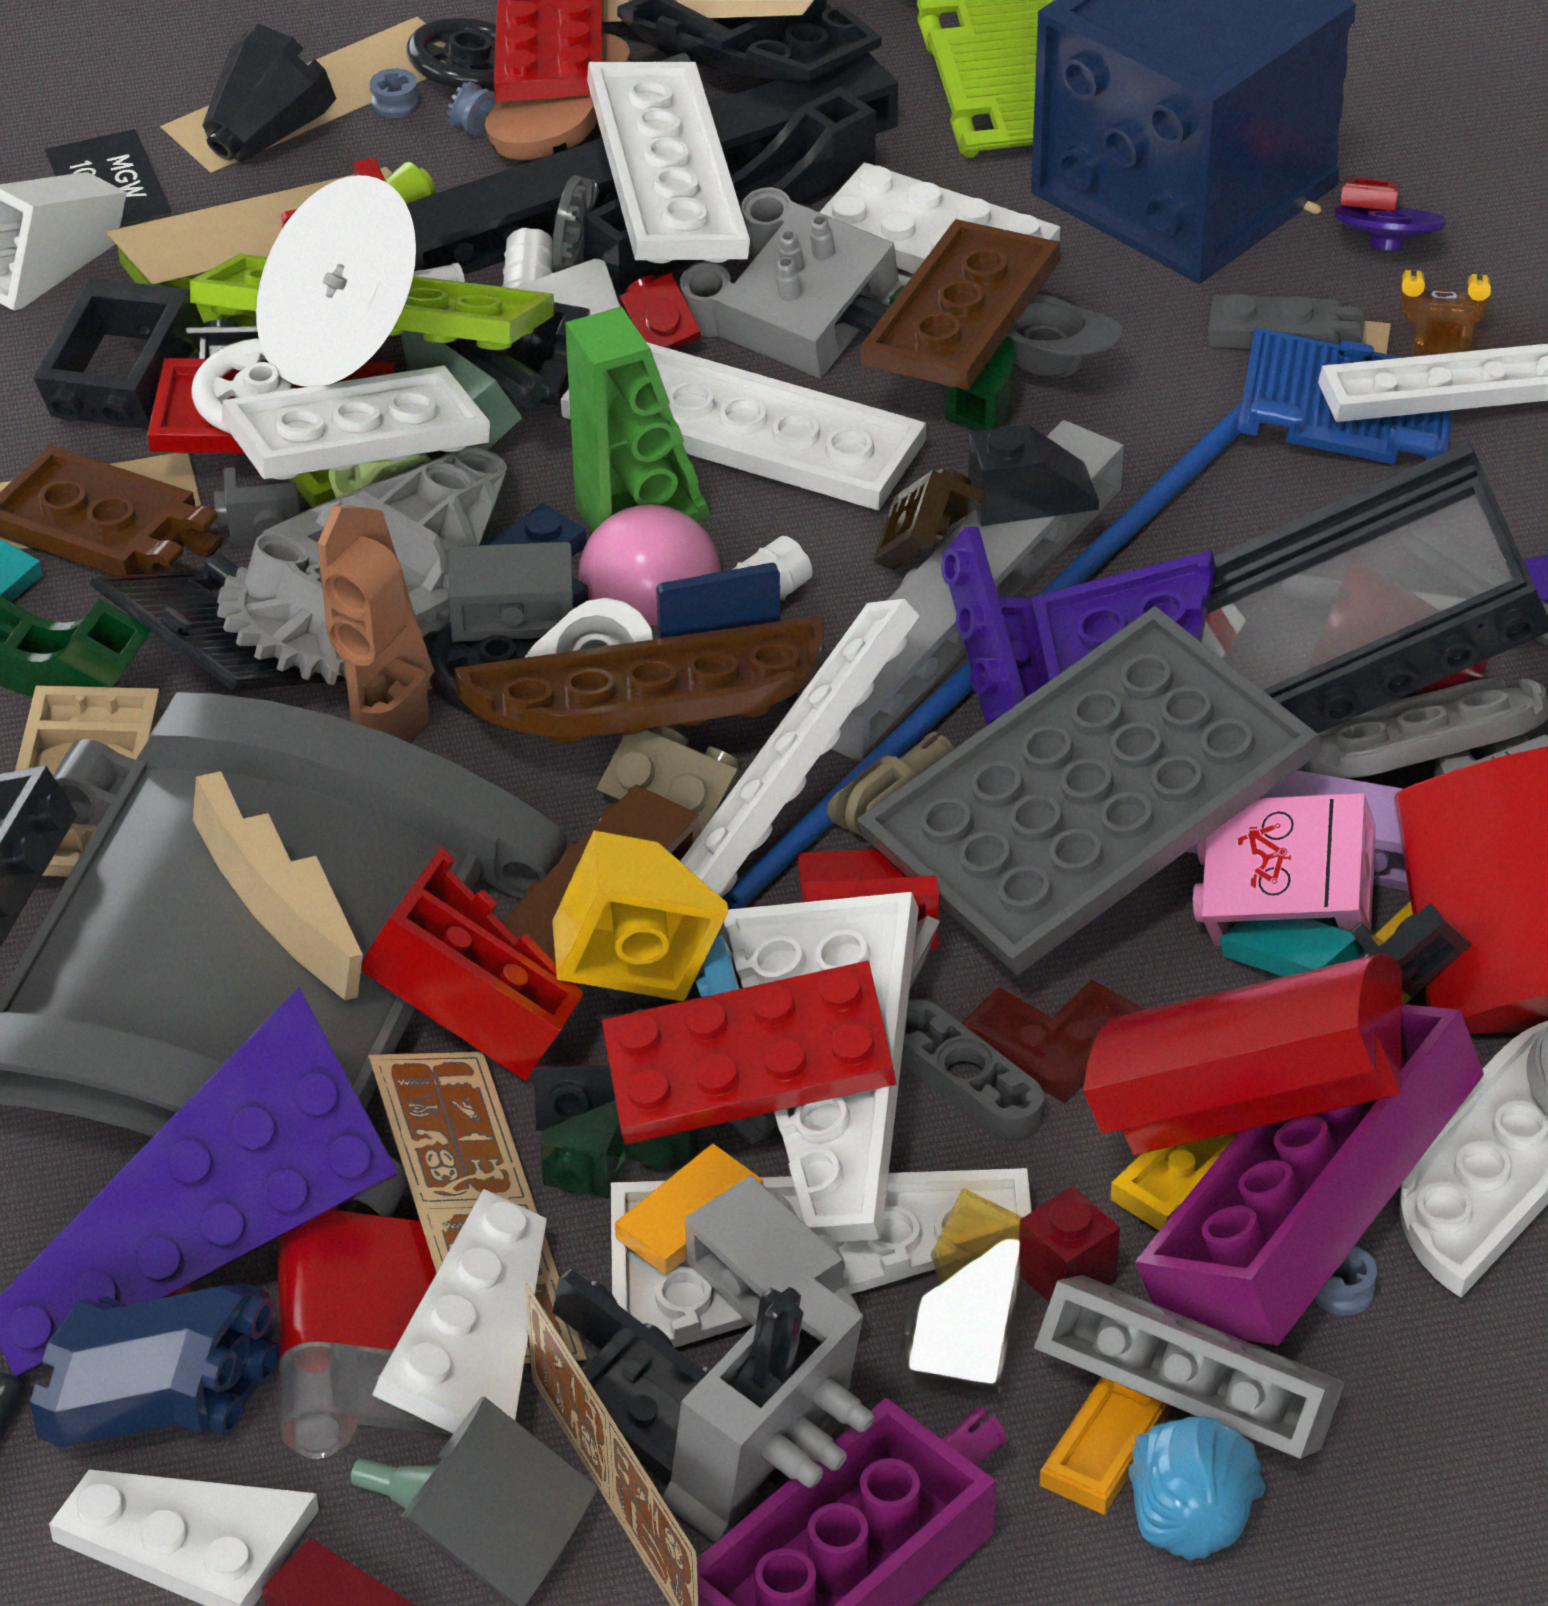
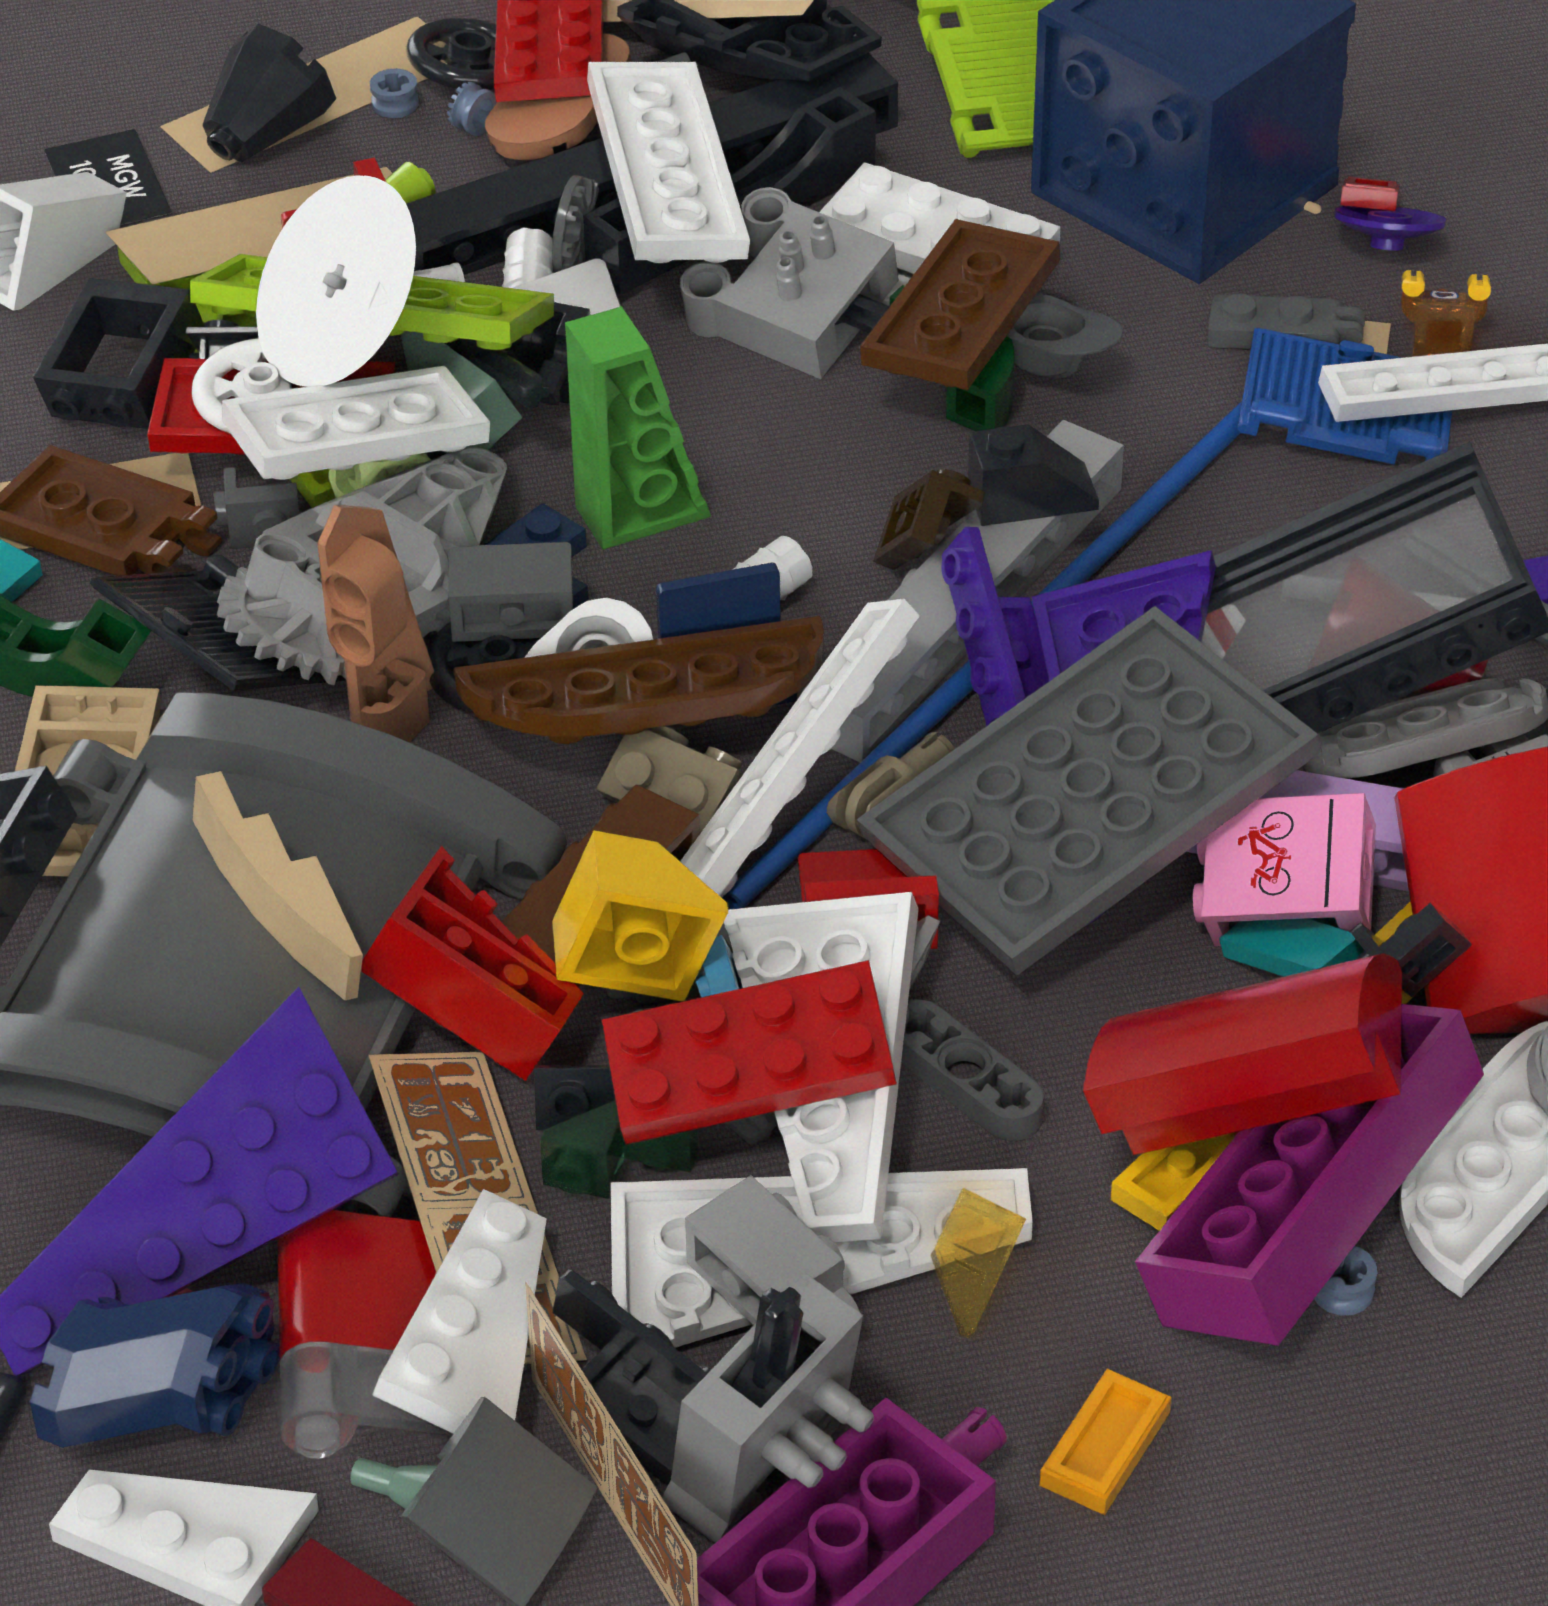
white plate [561,342,926,510] -> none
bright pink piece [578,504,722,625] -> none
light orange tile [615,1143,763,1275] -> none
red bracket [620,273,701,350] -> none
clear smoke slope [900,1239,1025,1394] -> none
clear red tile [961,979,1145,1104] -> none
dark red brick [1017,1185,1120,1303] -> none
light grey brick [1034,1275,1345,1459] -> none
dark azure hair [1128,1416,1265,1561] -> none

